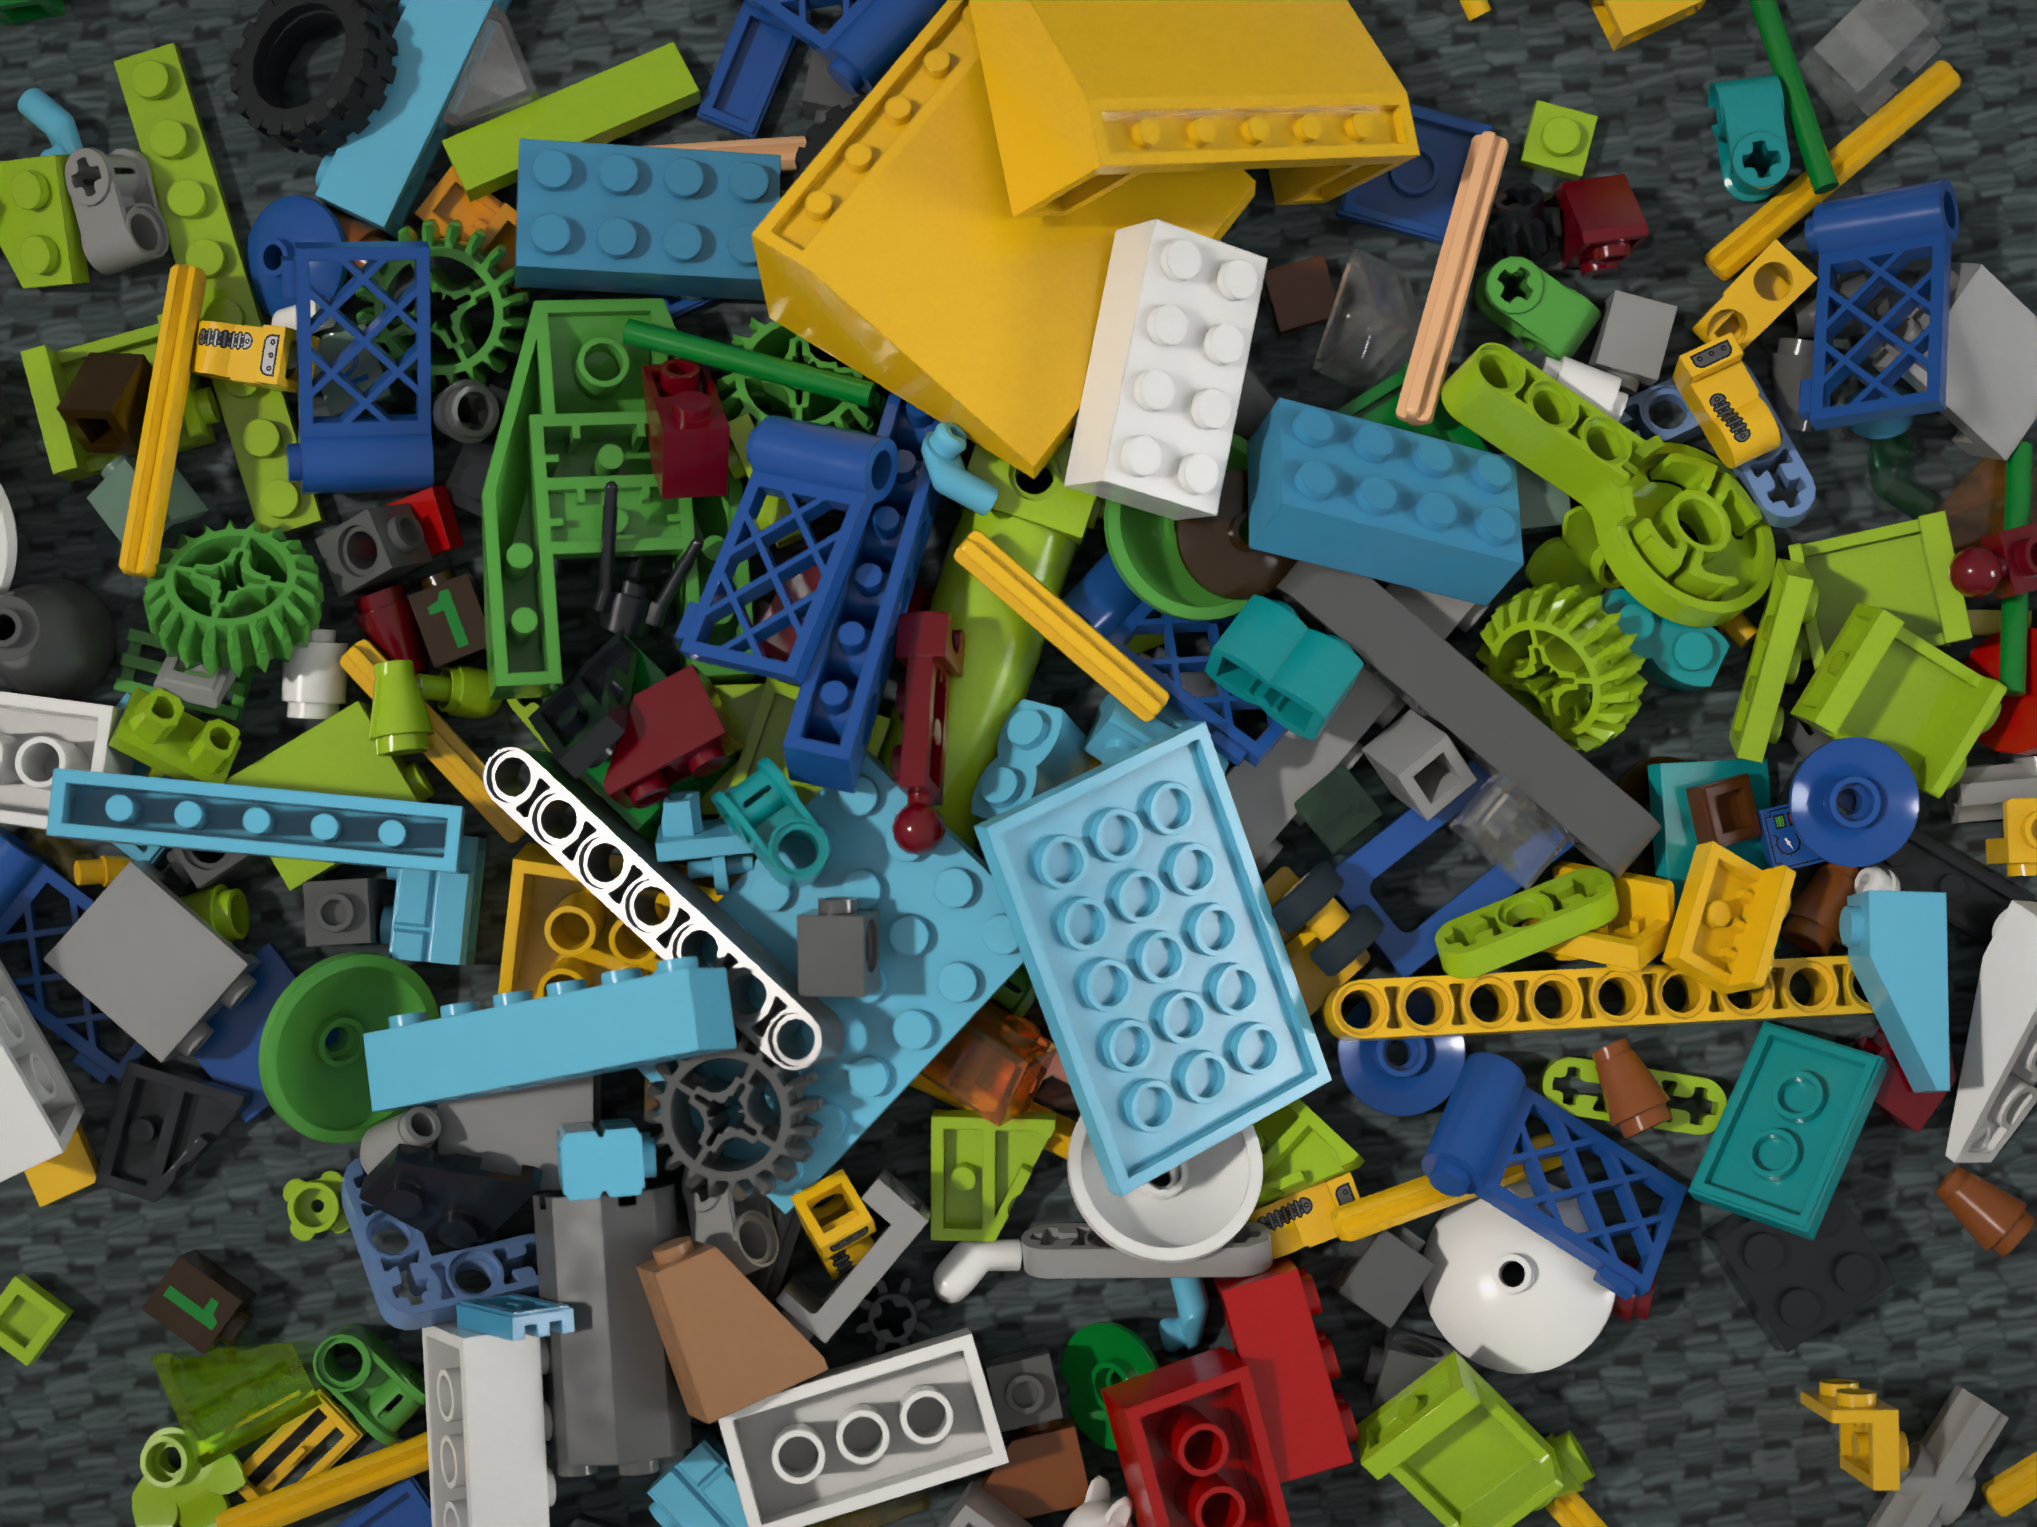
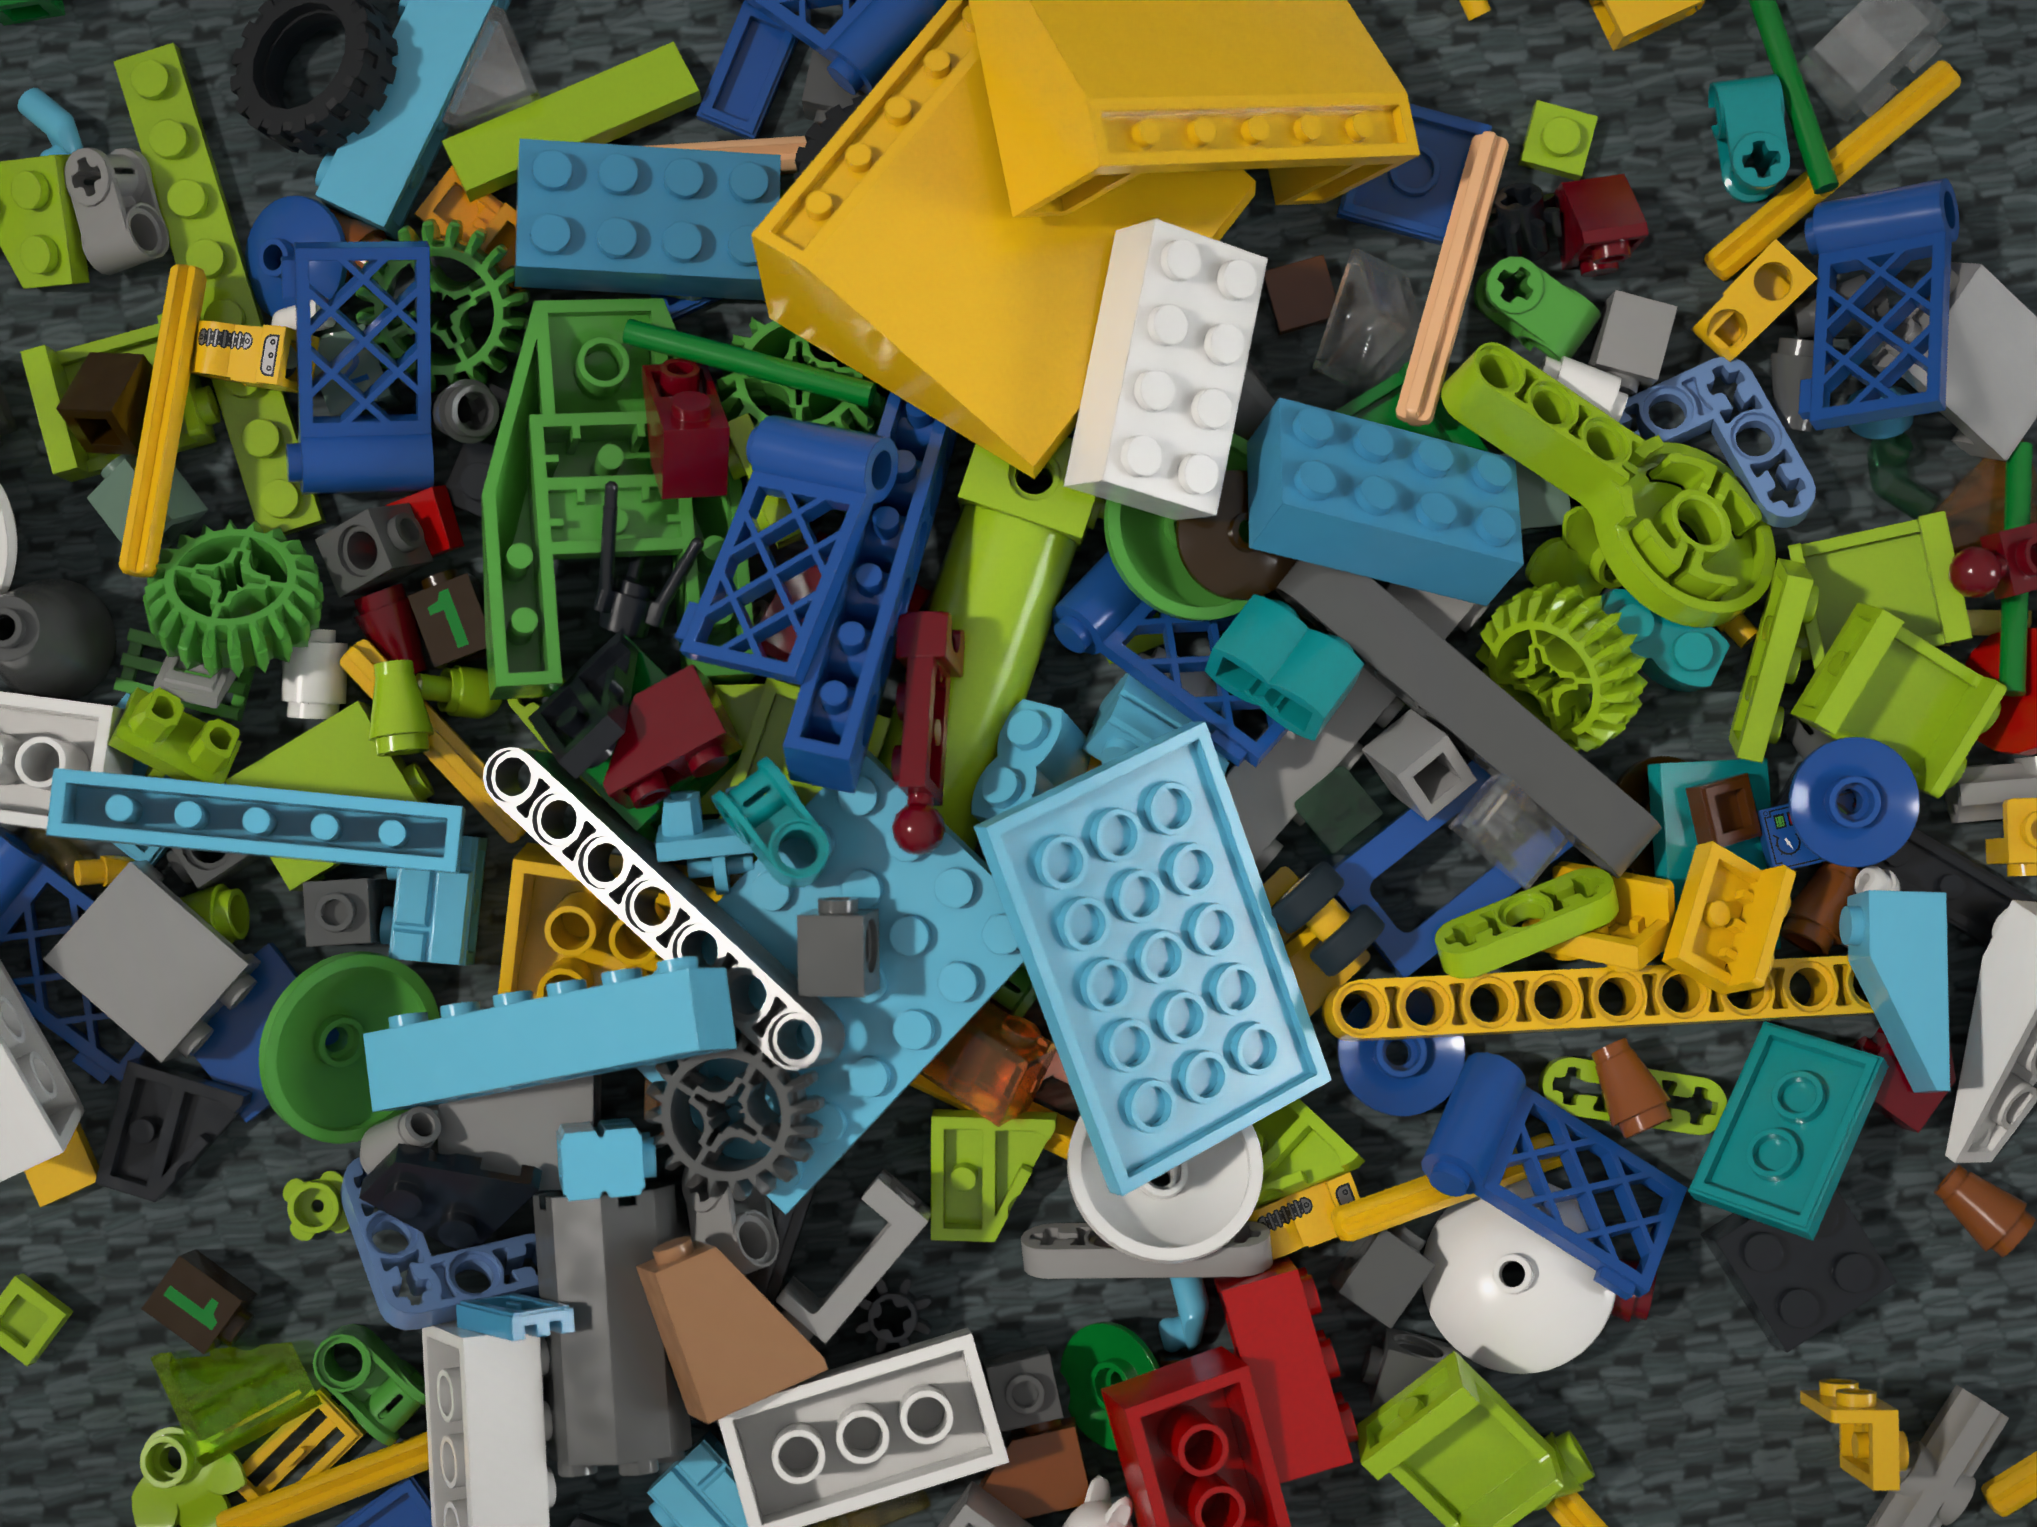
yellow leg [790,1169,876,1281] -> none
medium azure arm [921,422,999,516] -> none
white arm [933,1239,1022,1303] -> none
yellow axle [953,530,1170,722] -> none
yellow leg [1672,332,1781,469] -> none

